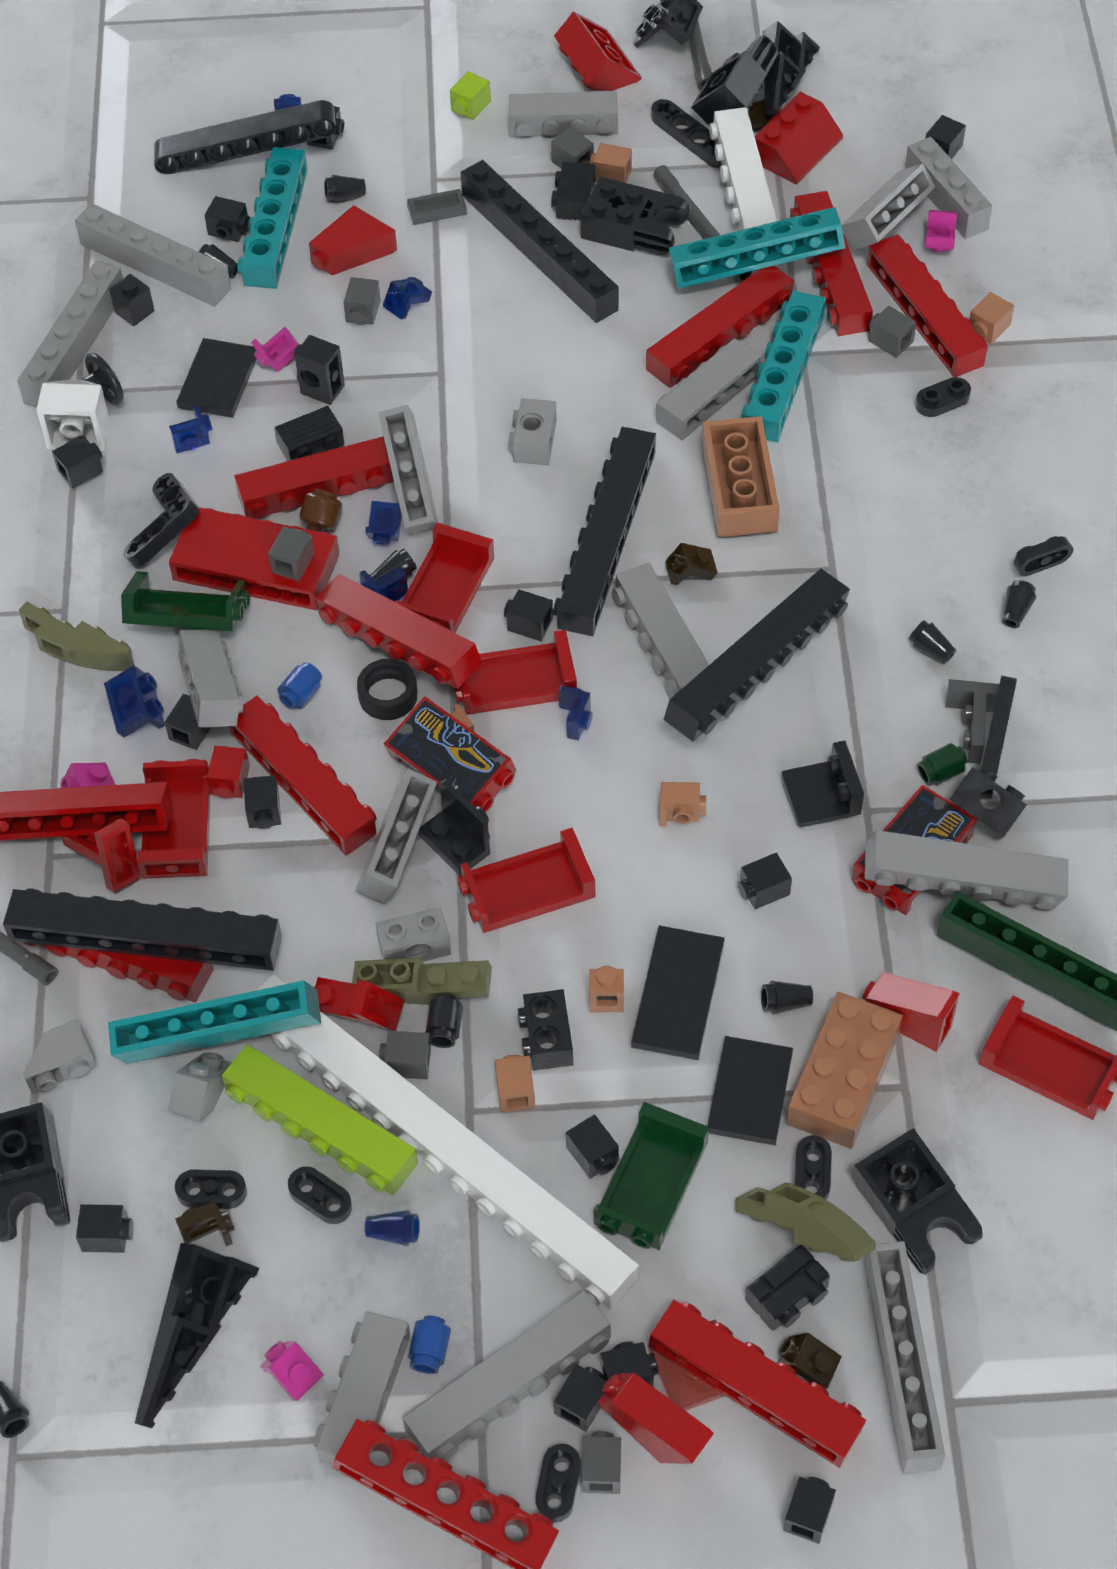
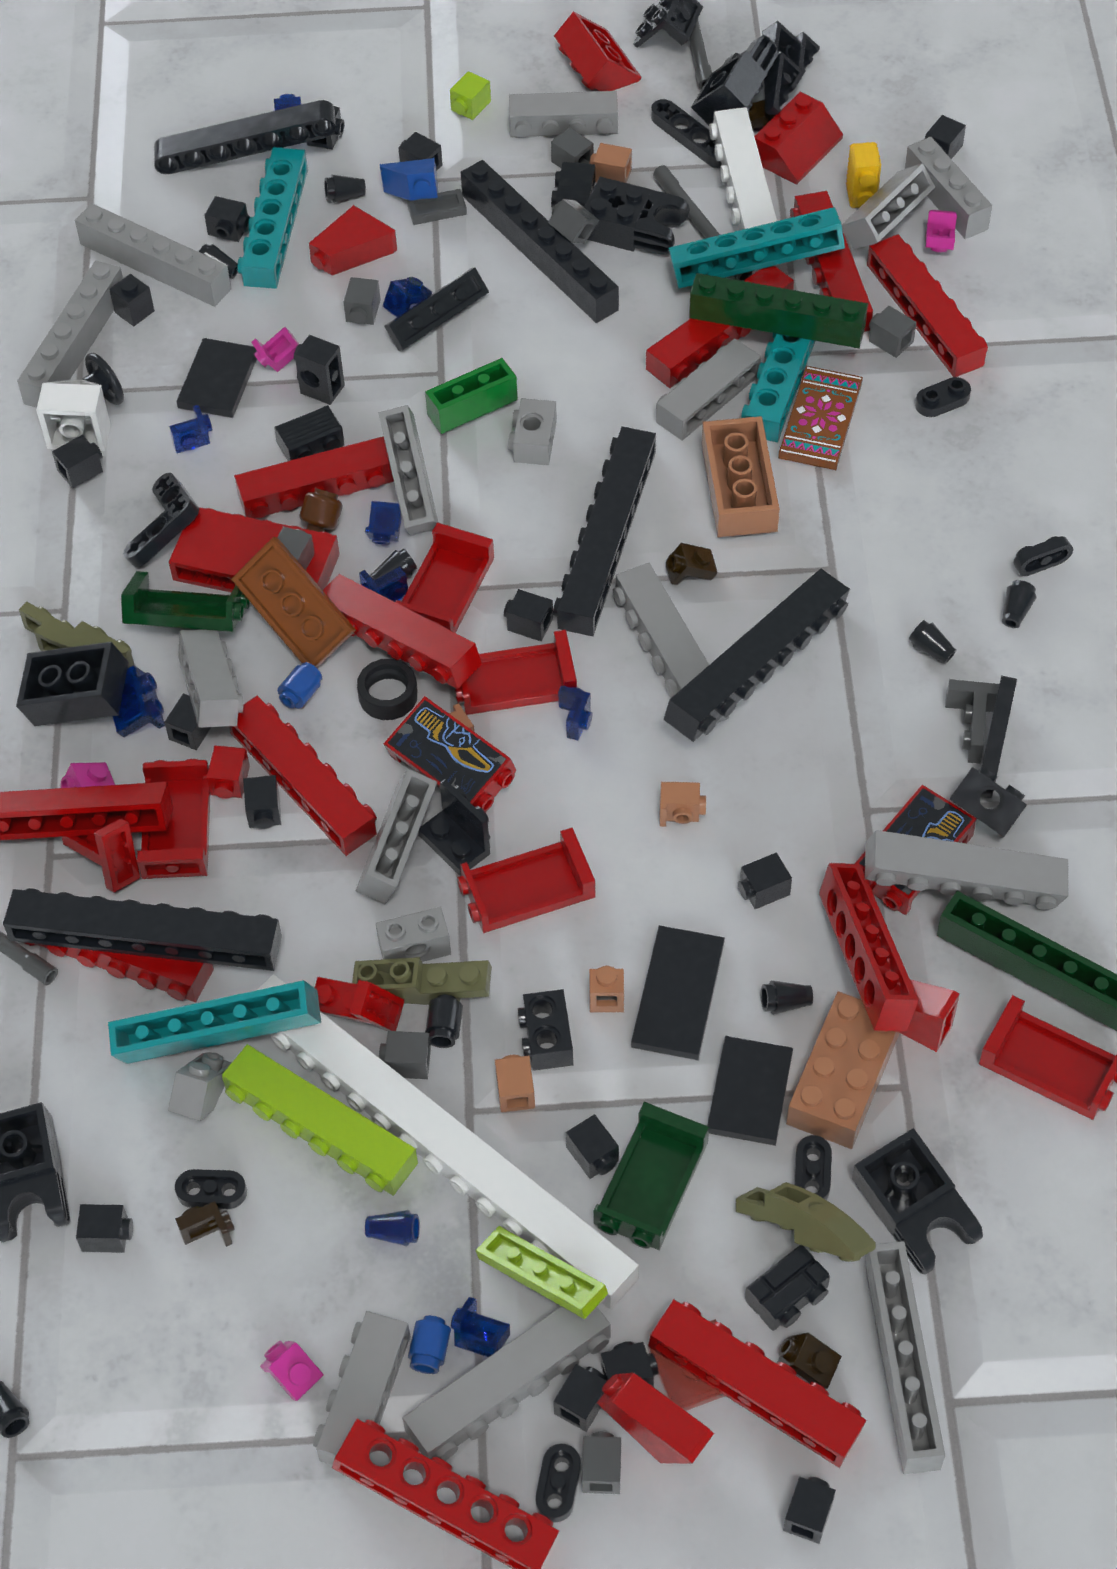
light grey slope [23,1019,97,1094] -> none
black wedge [135,1243,259,1429] -> none
black plate [288,1166,352,1224] -> none
black bracket [781,740,864,827] -> none
dark green brick [917,743,968,786] -> none
nougat brick [969,292,1014,344] -> none
none -> black brick [16,642,129,726]
none -> dark orange tile [231,537,356,668]
none -> blue slope [380,158,438,201]
none -> black plate [384,267,489,351]
none -> black brick [398,132,443,171]
none -> green brick [425,358,518,434]
none -> clear blue bracket [451,1297,510,1357]
none -> lime plate [475,1226,608,1319]
none -> dark grey brick [548,199,600,244]
none -> dark green brick [689,273,868,349]
none -> dark orange tile [778,366,863,470]
none -> red brick [819,863,919,1031]
none -> yellow brick [846,142,882,208]

